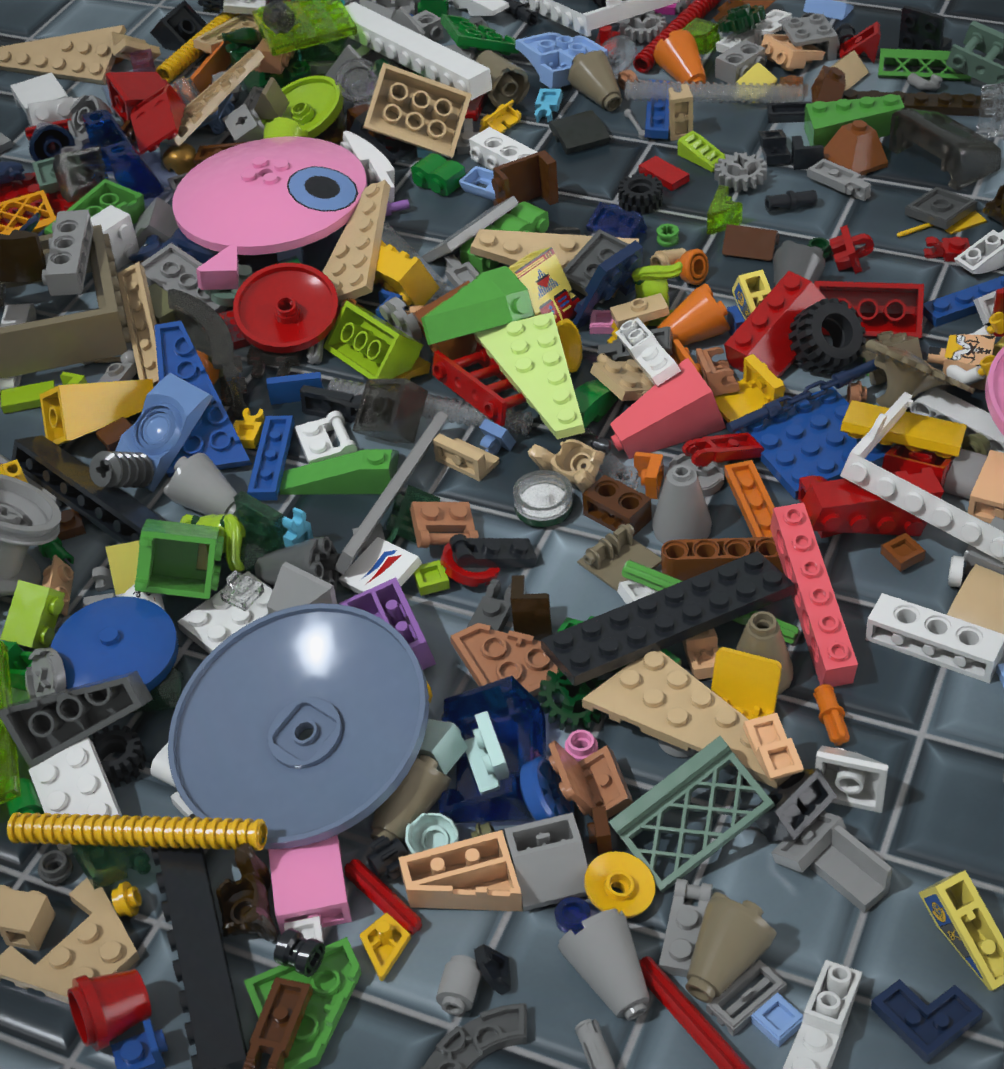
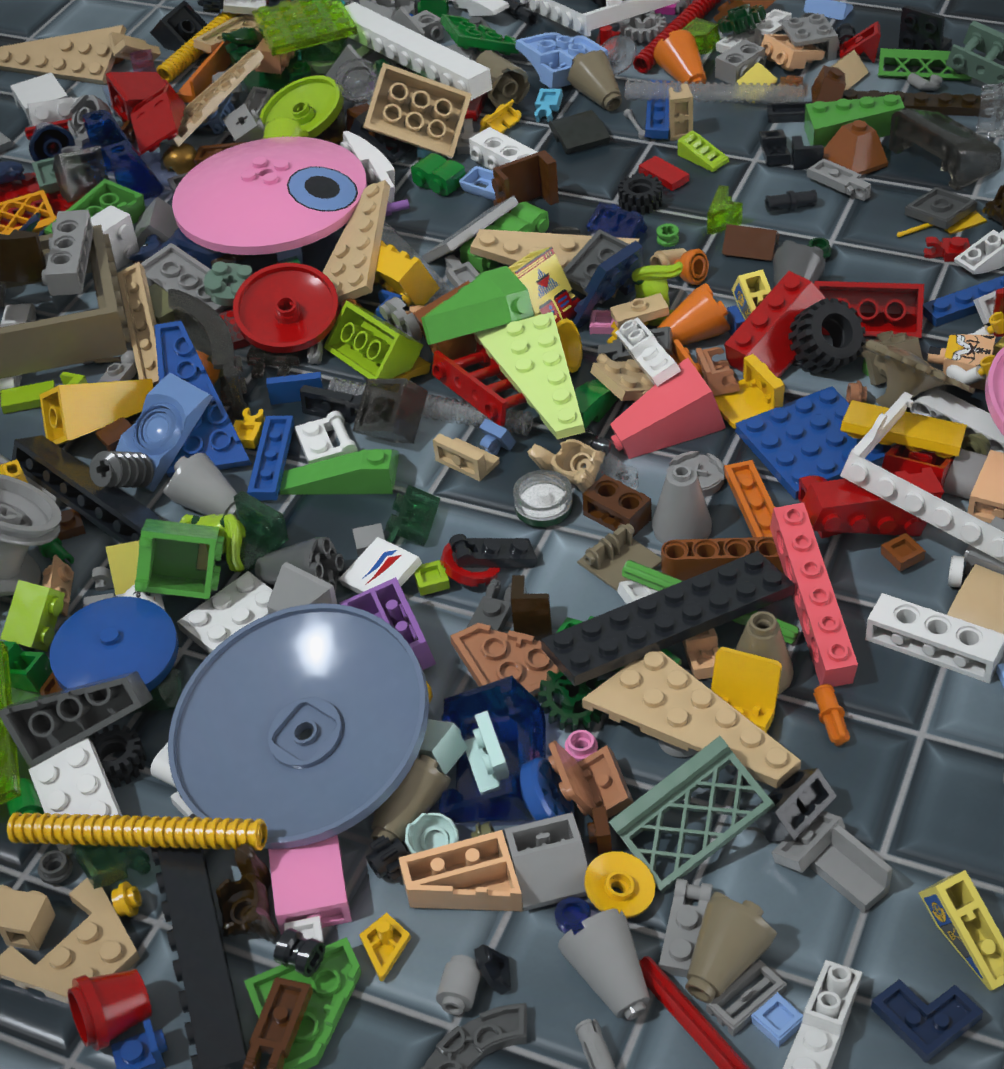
light grey tile [25,647,66,699] -> none
clear brick [173,76,200,106] -> none
bright pink slope [196,243,239,290] -> none
clear tile [220,570,265,611] -> none
dark tan slope [254,77,289,119] -> none
clear smoke head [263,0,296,35] -> none
medium azure plate [282,507,314,547] -> none
light grey tile [335,411,448,575] -> none
red axle [344,859,422,936] -> none
nougat plate [410,502,479,548] -> none
nougat plate [618,69,638,91] -> none
orange bracket [633,452,664,499] -> none
red hinge [682,432,764,467] -> none
light grey gear [714,152,767,191] -> none
dark blue piece [726,359,880,433] -> none
light nougat slope [743,713,804,781] -> none
white slope [815,746,889,813] -> none
red hips [829,225,874,274] -> none

